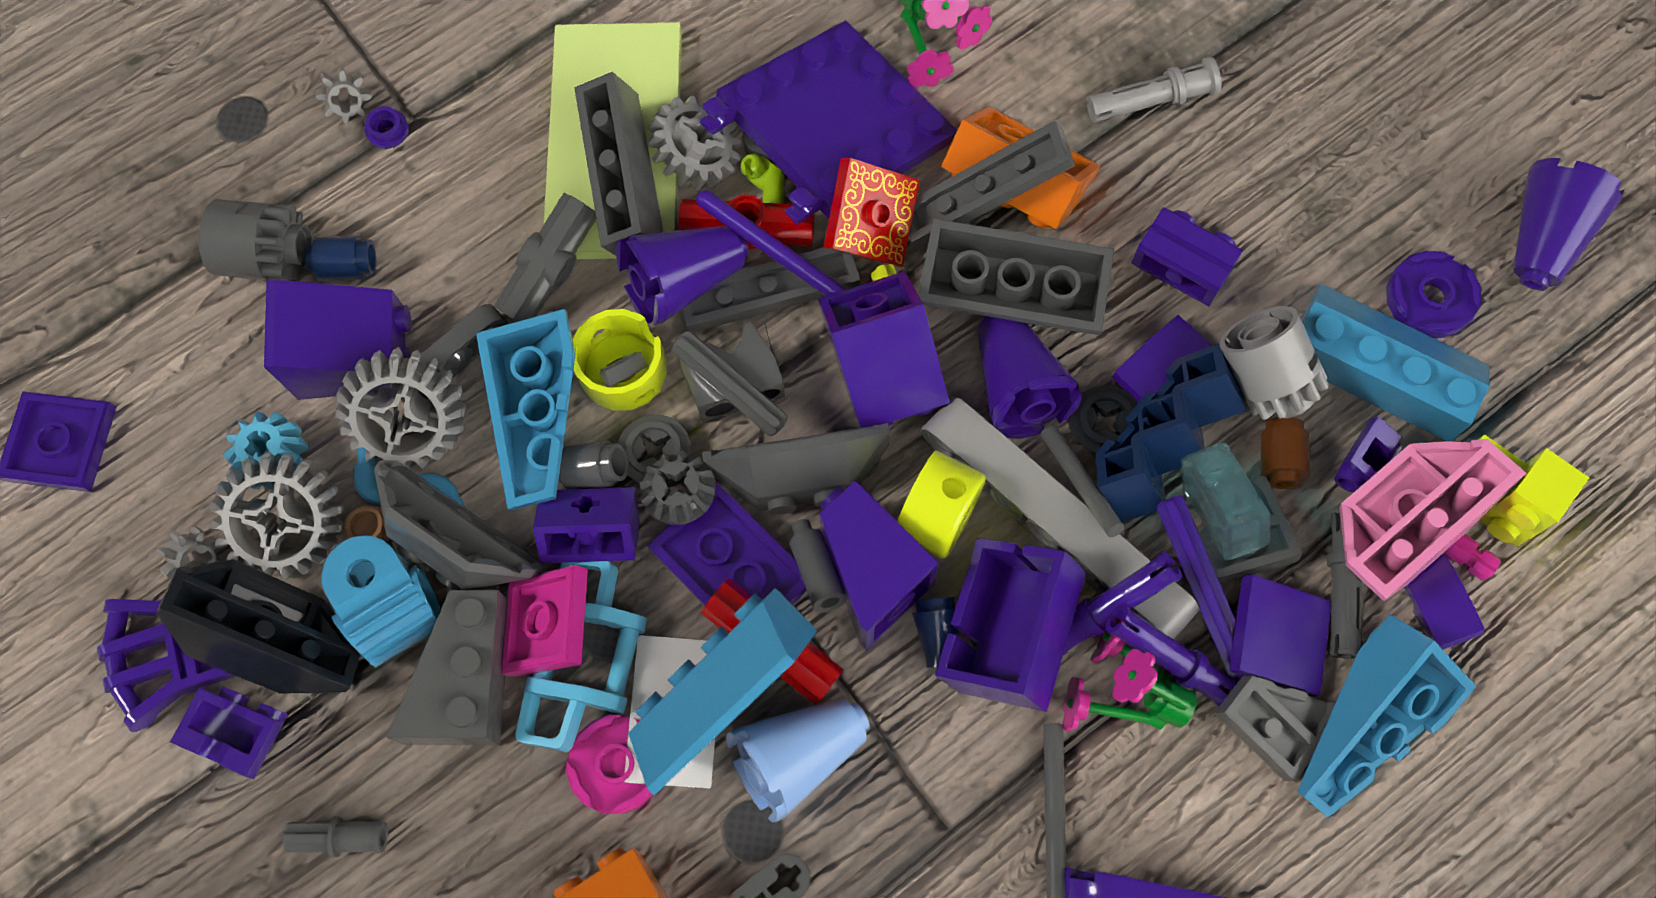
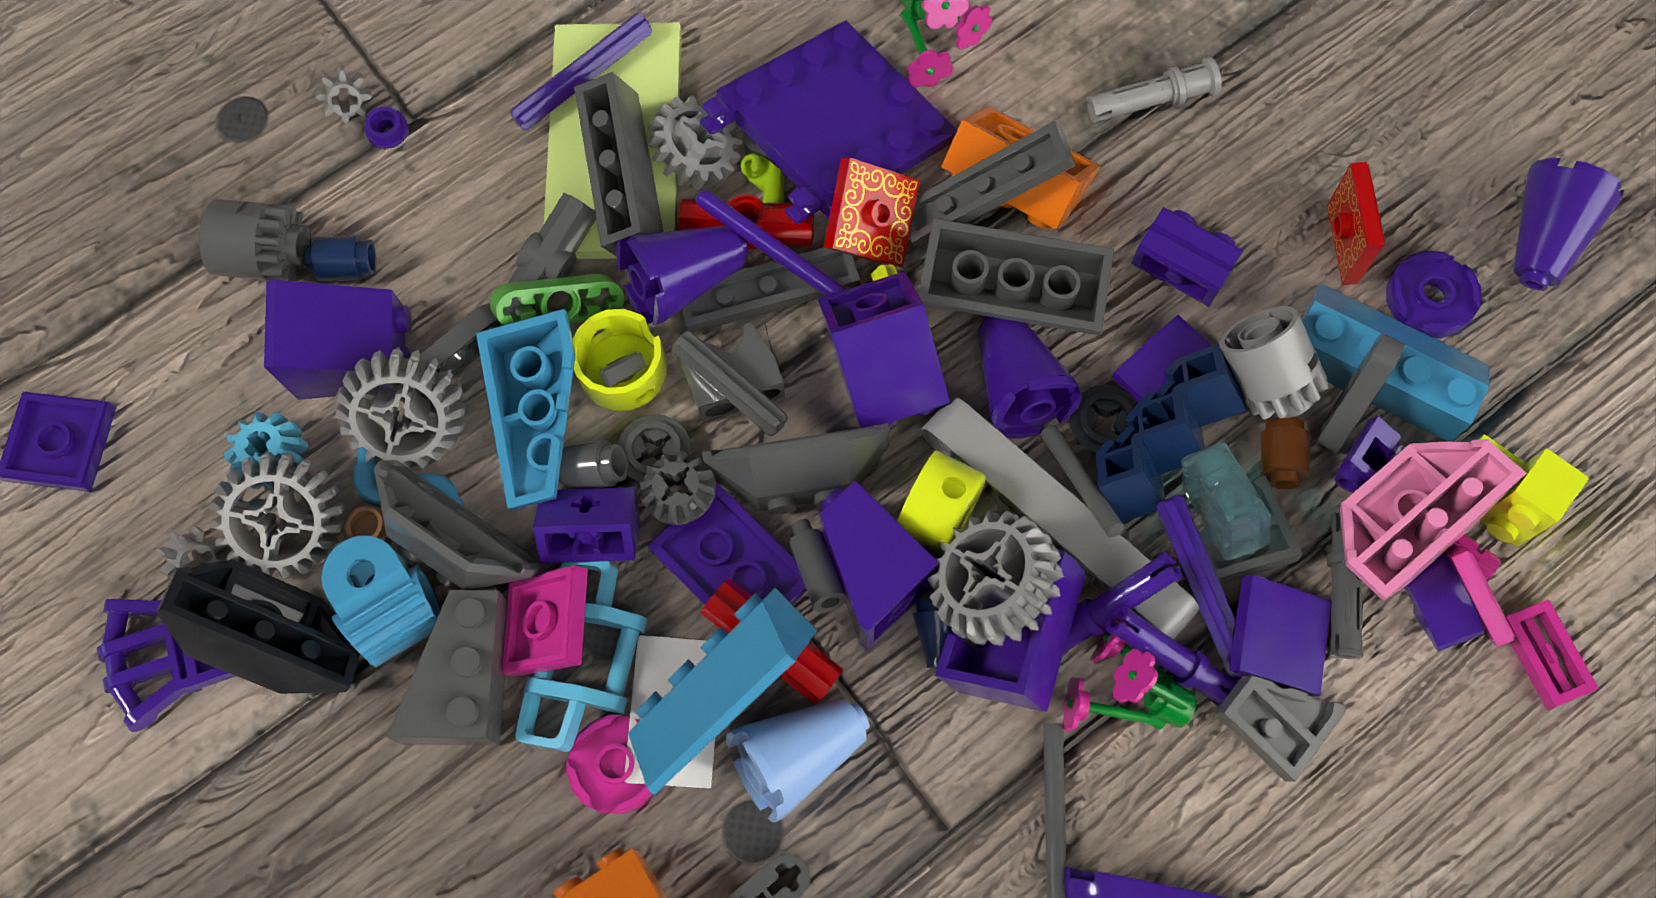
dark purple cylinder [170,686,288,779] -> none
dark grey axle [282,817,388,857] -> none
dark azure wedge [1297,614,1477,817] -> none
none -> bright green beam [490,274,624,326]
none -> dark purple axle [510,13,652,130]
none -> light grey gear [928,510,1064,646]
none -> dark grey beam [1314,333,1405,453]
none -> red plate [1327,161,1385,285]
none -> dark pink tile [1445,545,1515,647]
none -> dark pink tile [1505,599,1599,710]

